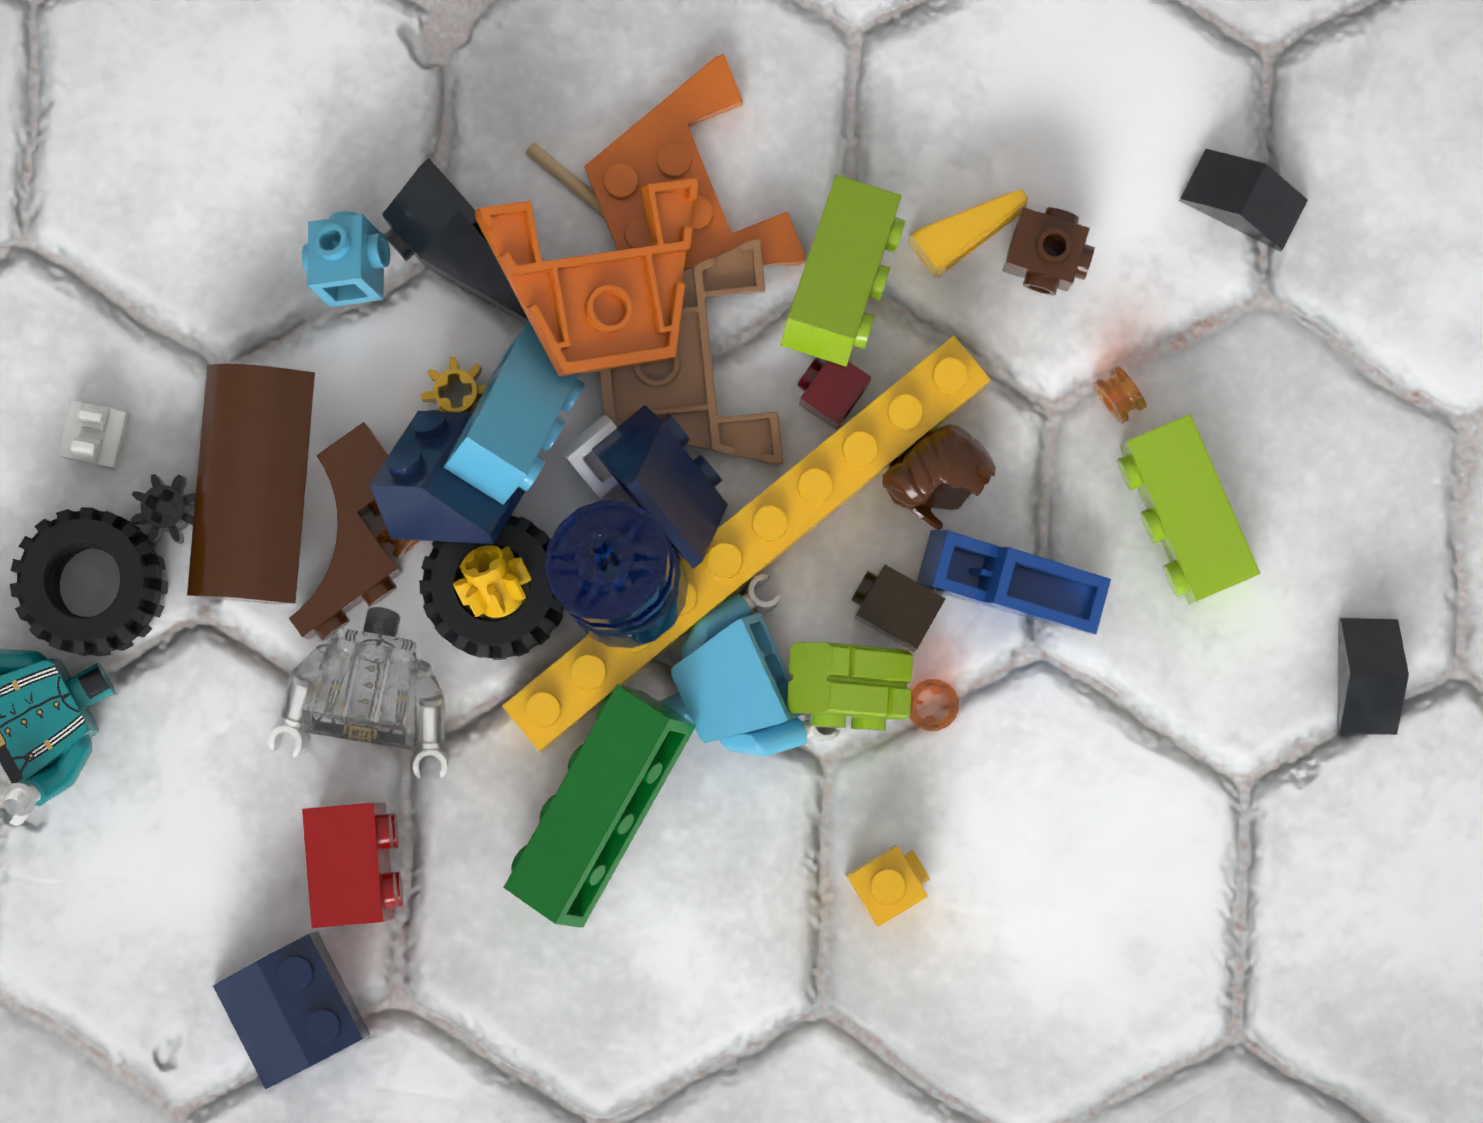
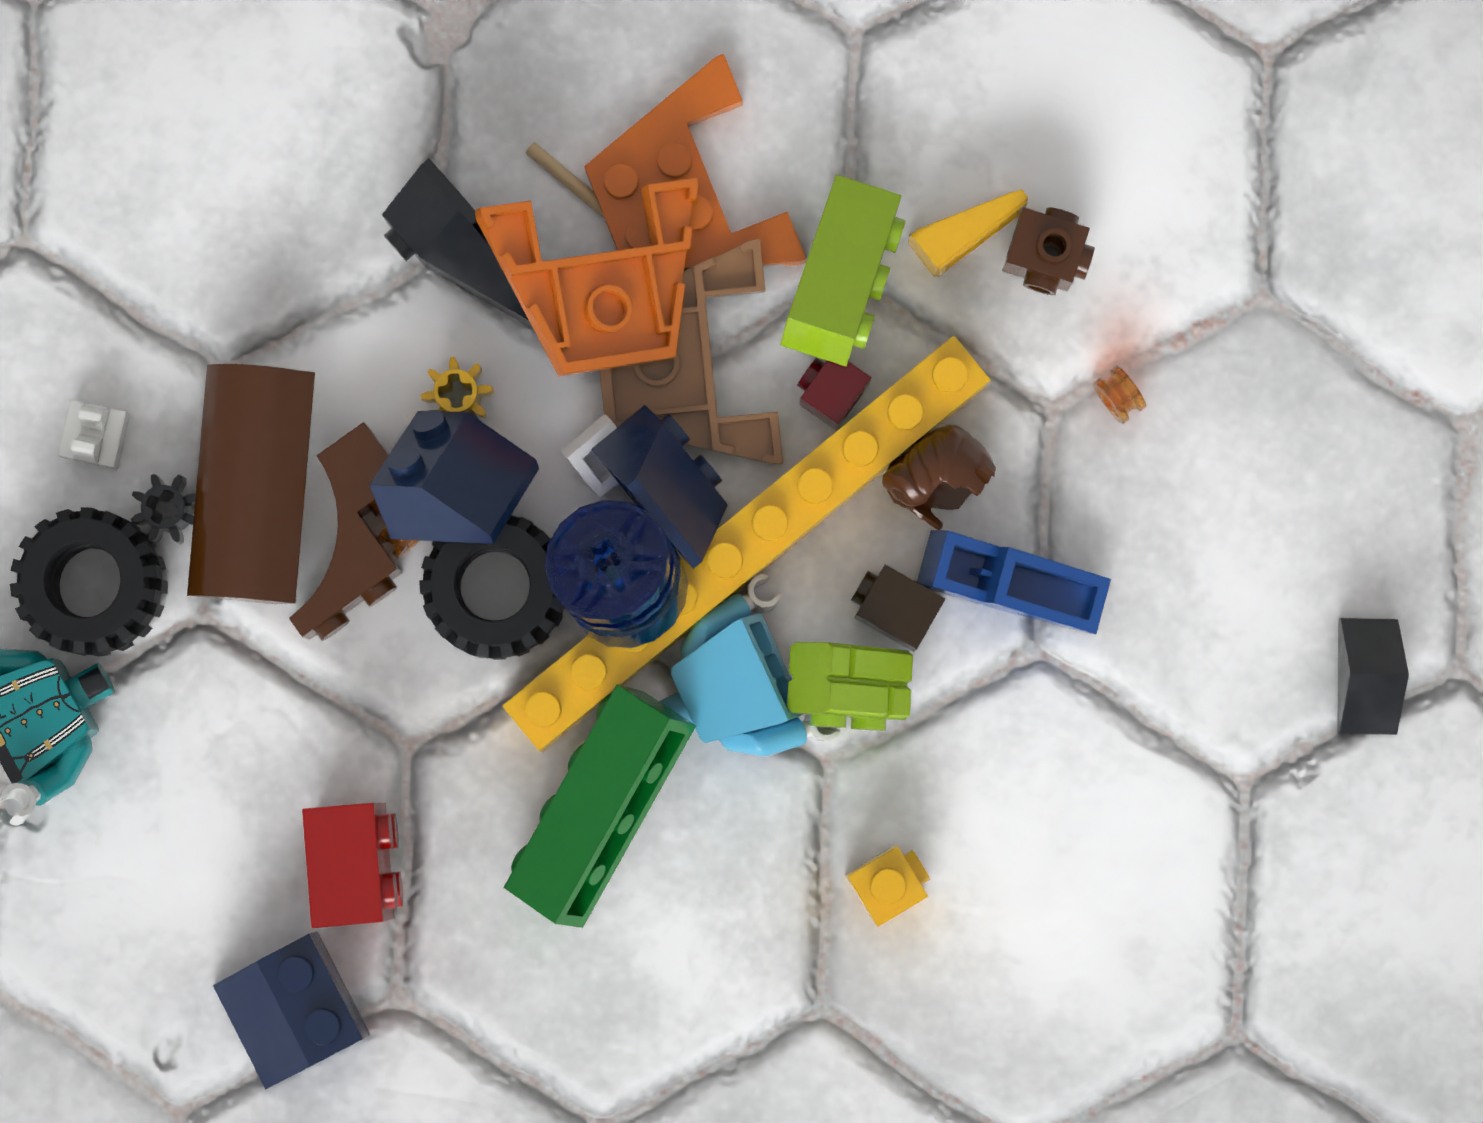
clear torso [268,607,448,779] -> none
medium azure brick [302,211,390,307] -> none
medium azure brick [443,321,585,505] -> none
yellow gear [453,545,532,618] -> none
clear orange bush [909,679,959,731] -> none
lime brick [1117,414,1261,604] -> none
black slope [1179,149,1308,252] -> none

